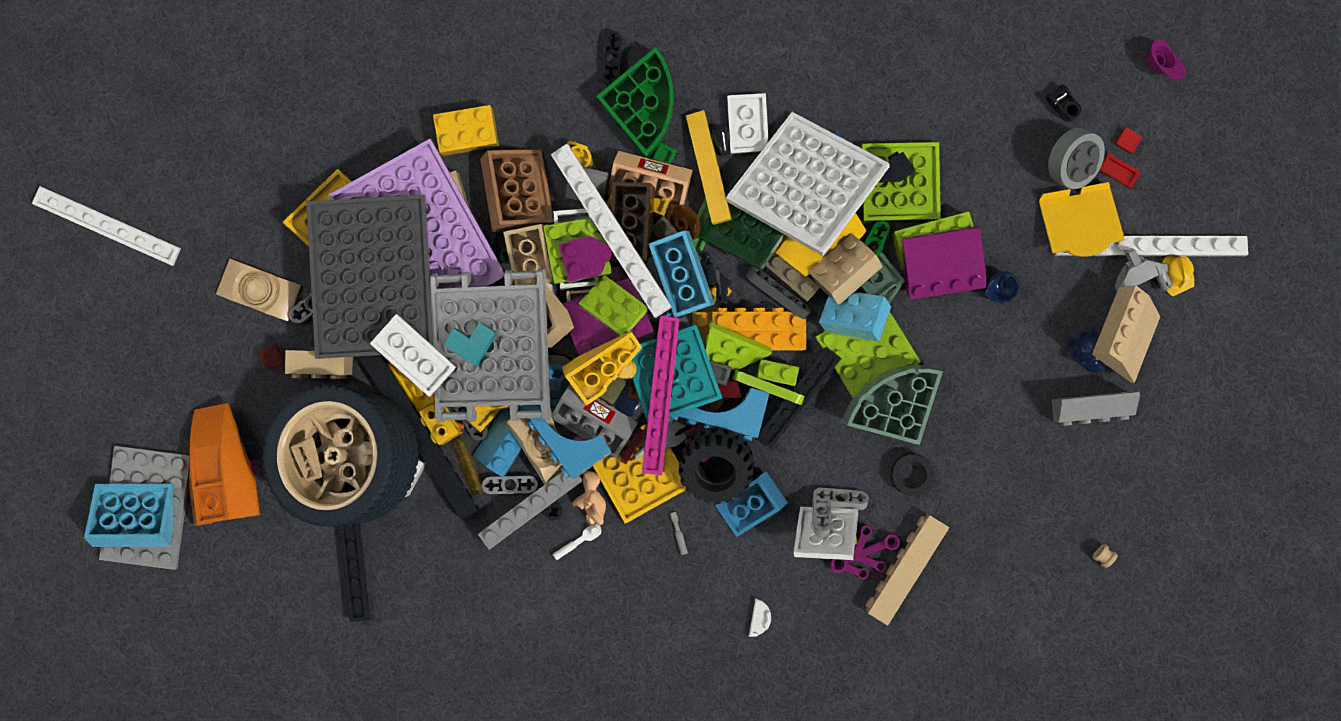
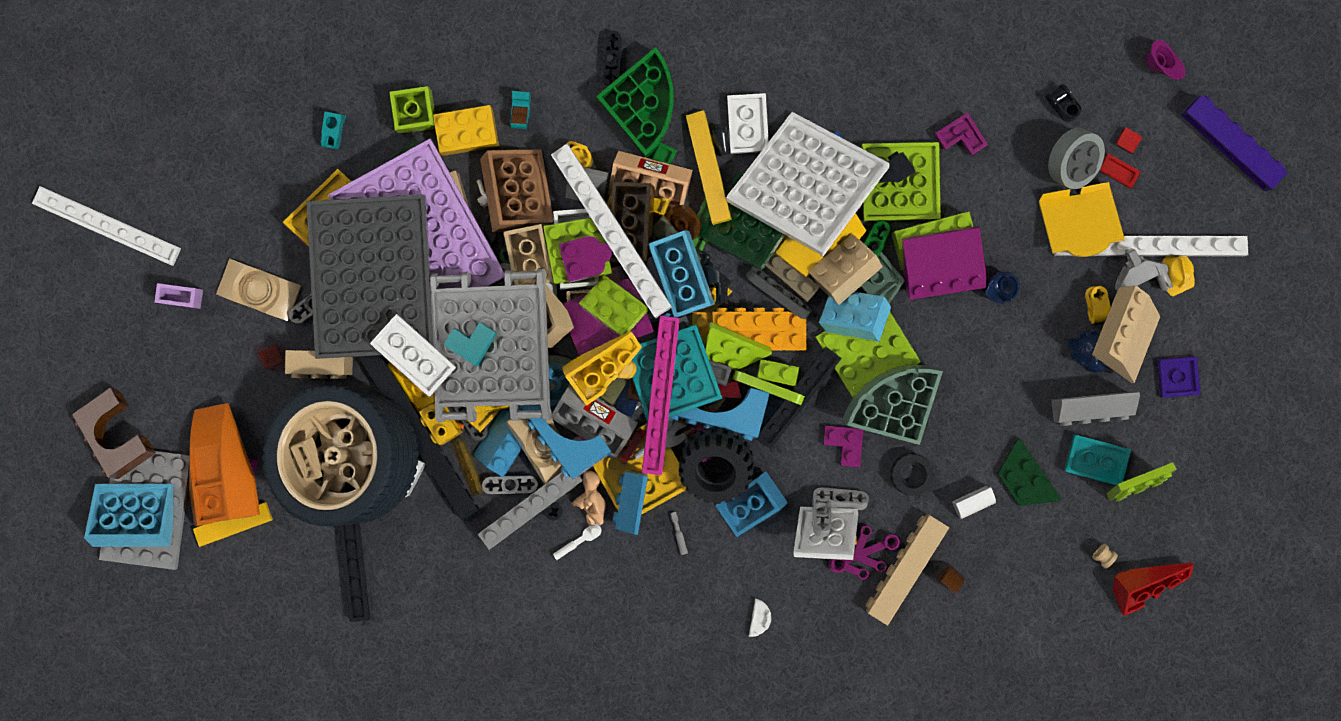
none -> arch [72,388,156,479]
none -> lavender brick [154,283,203,309]
none -> yellow tile [193,502,273,547]
none -> teal leg [321,112,346,150]
none -> lime brick [390,86,435,134]
none -> white hand [477,180,488,208]
none -> teal leg [511,91,531,129]
none -> dark azure slope [612,470,648,535]
none -> magenta plate [823,426,863,467]
none -> magenta plate [934,113,988,156]
none -> reddish brown brick [937,564,965,594]
none -> white brick [952,486,996,519]
none -> dark green wing [997,438,1061,506]
none -> teal plate [1064,434,1131,485]
none -> yellow piece [1085,286,1111,324]
none -> lime plate [1107,462,1177,502]
none -> red wedge [1113,562,1194,616]
none -> dark purple tile [1157,356,1200,398]
none -> dark purple brick [1181,95,1288,191]

